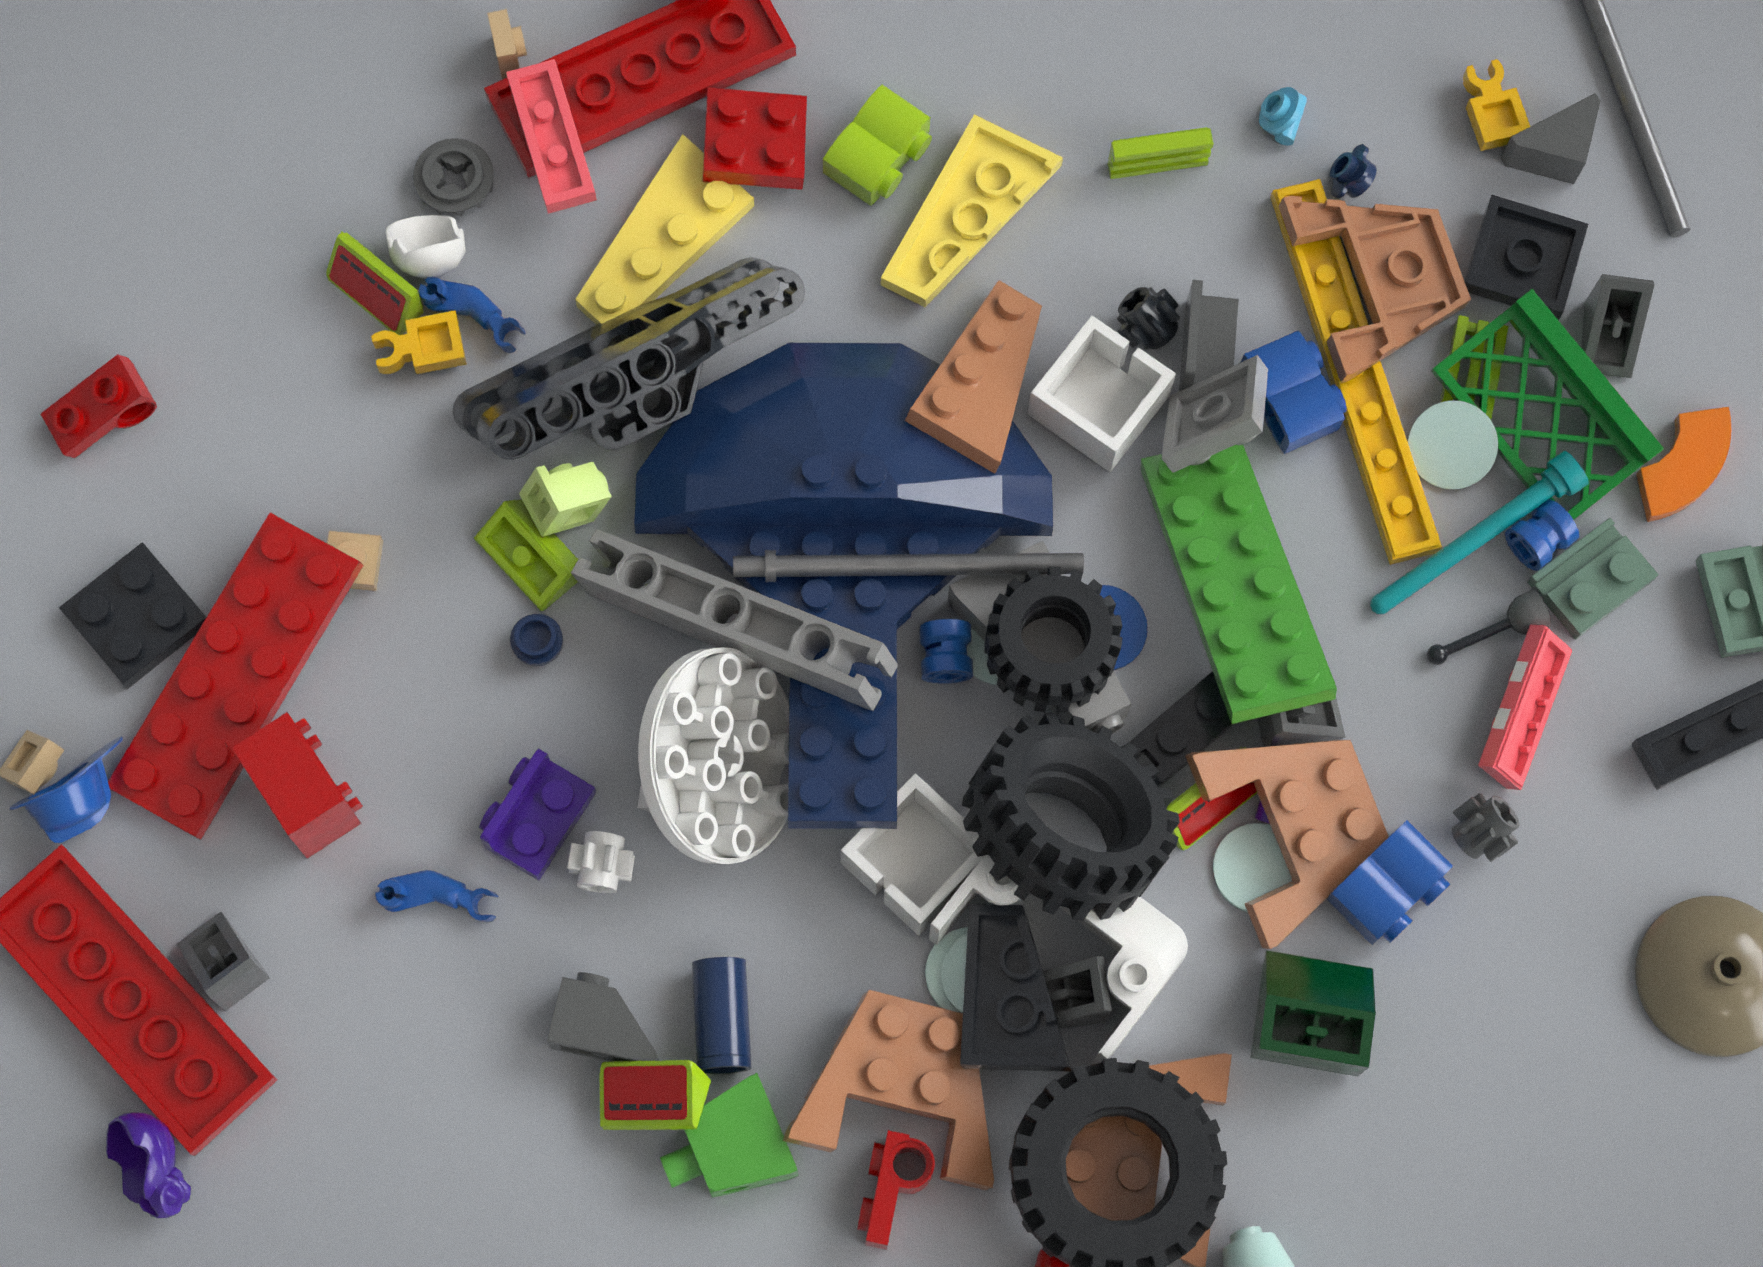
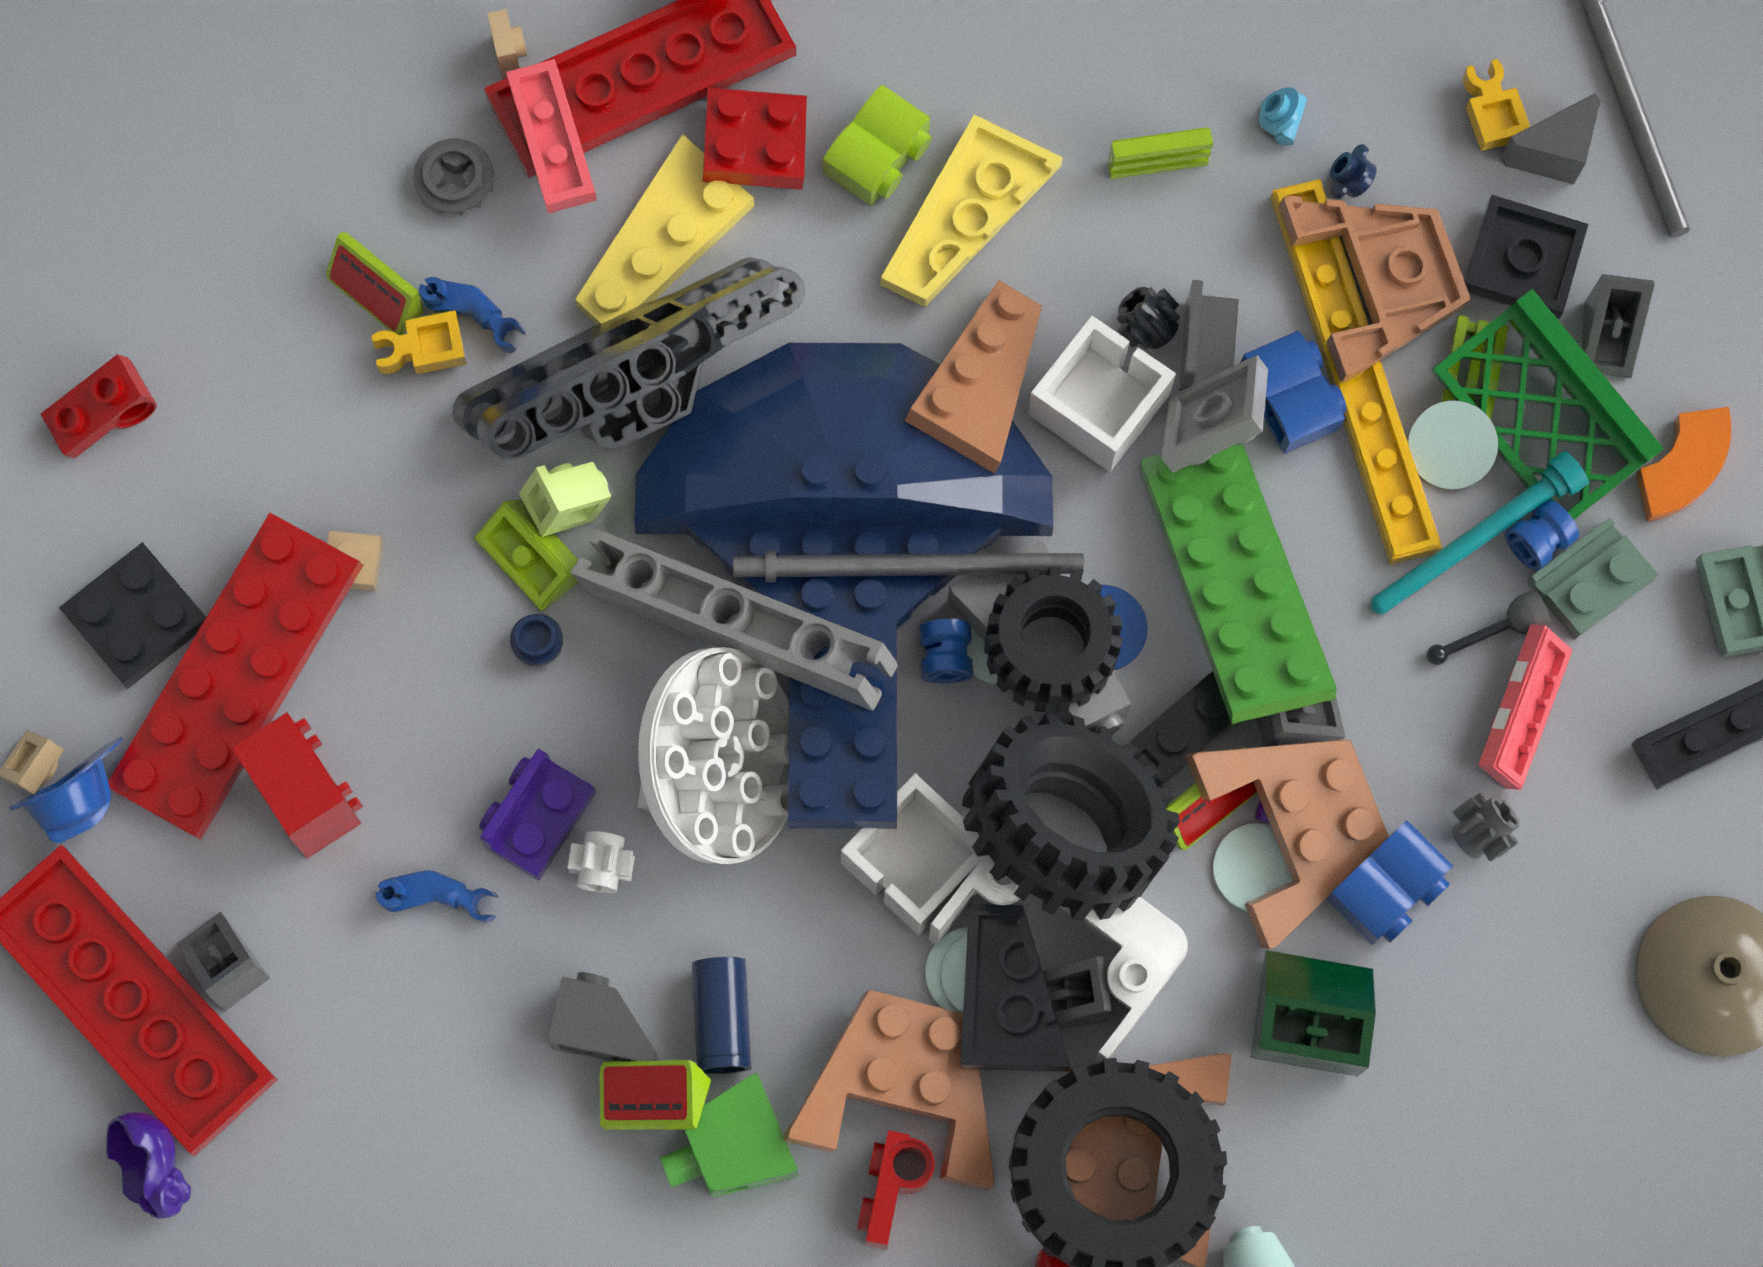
white hair [385,215,466,279] -> none

